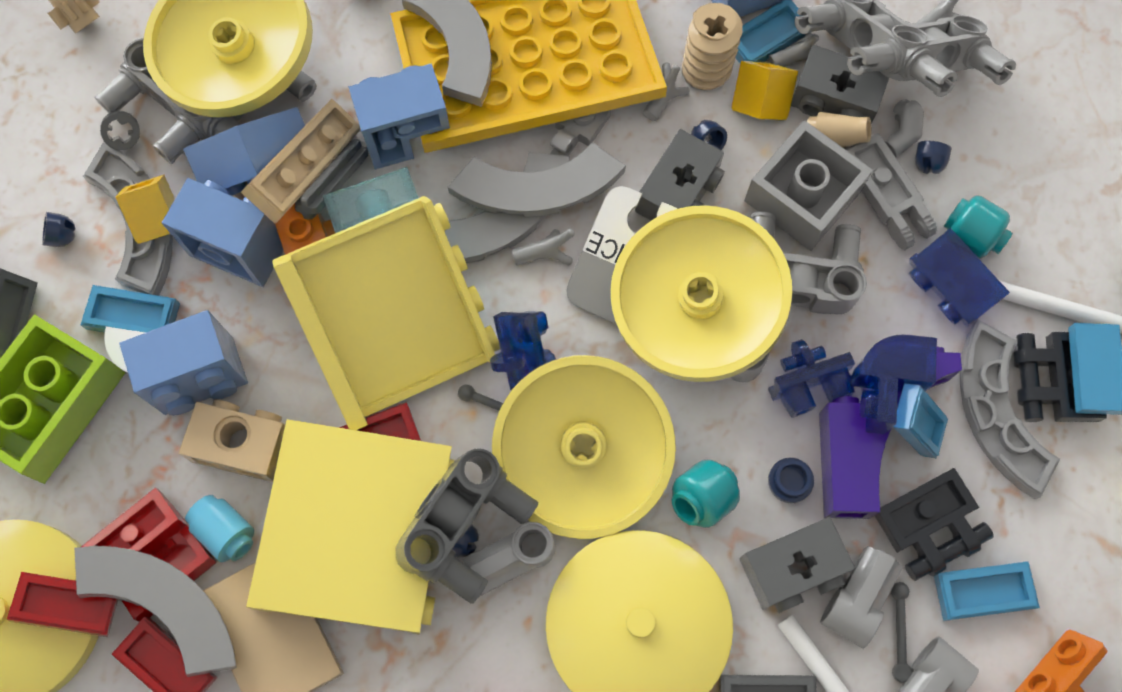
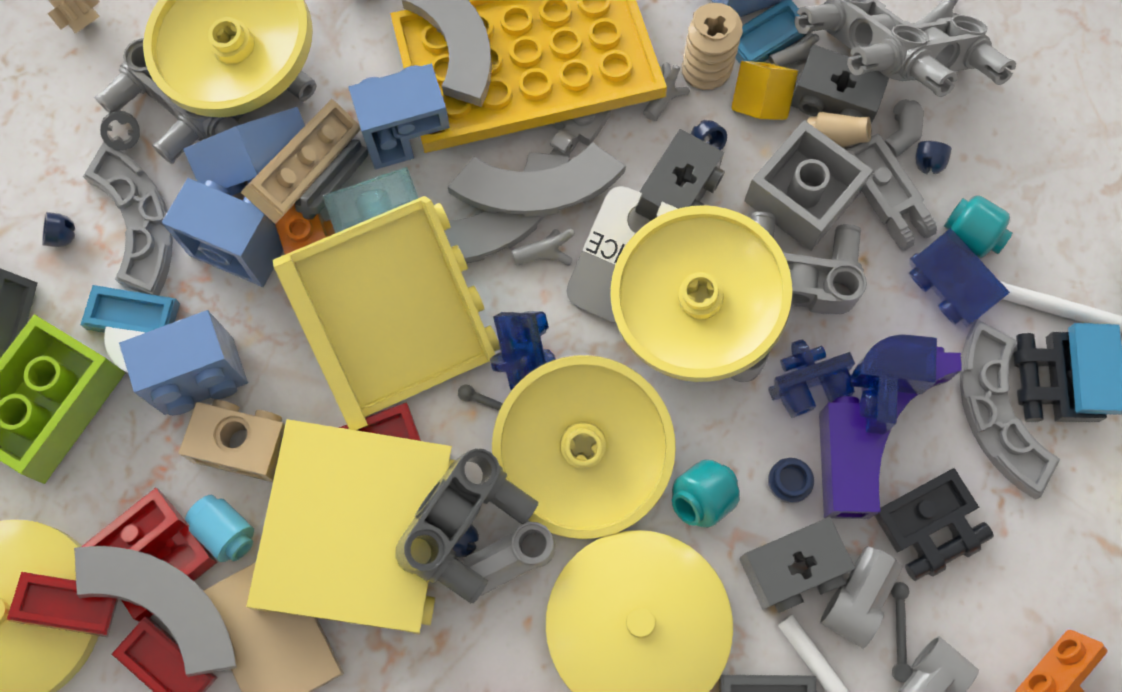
yellow panel [115,174,175,244] -> none
dark azure tile [893,383,948,459] -> none
dark azure tile [934,561,1040,621] -> none

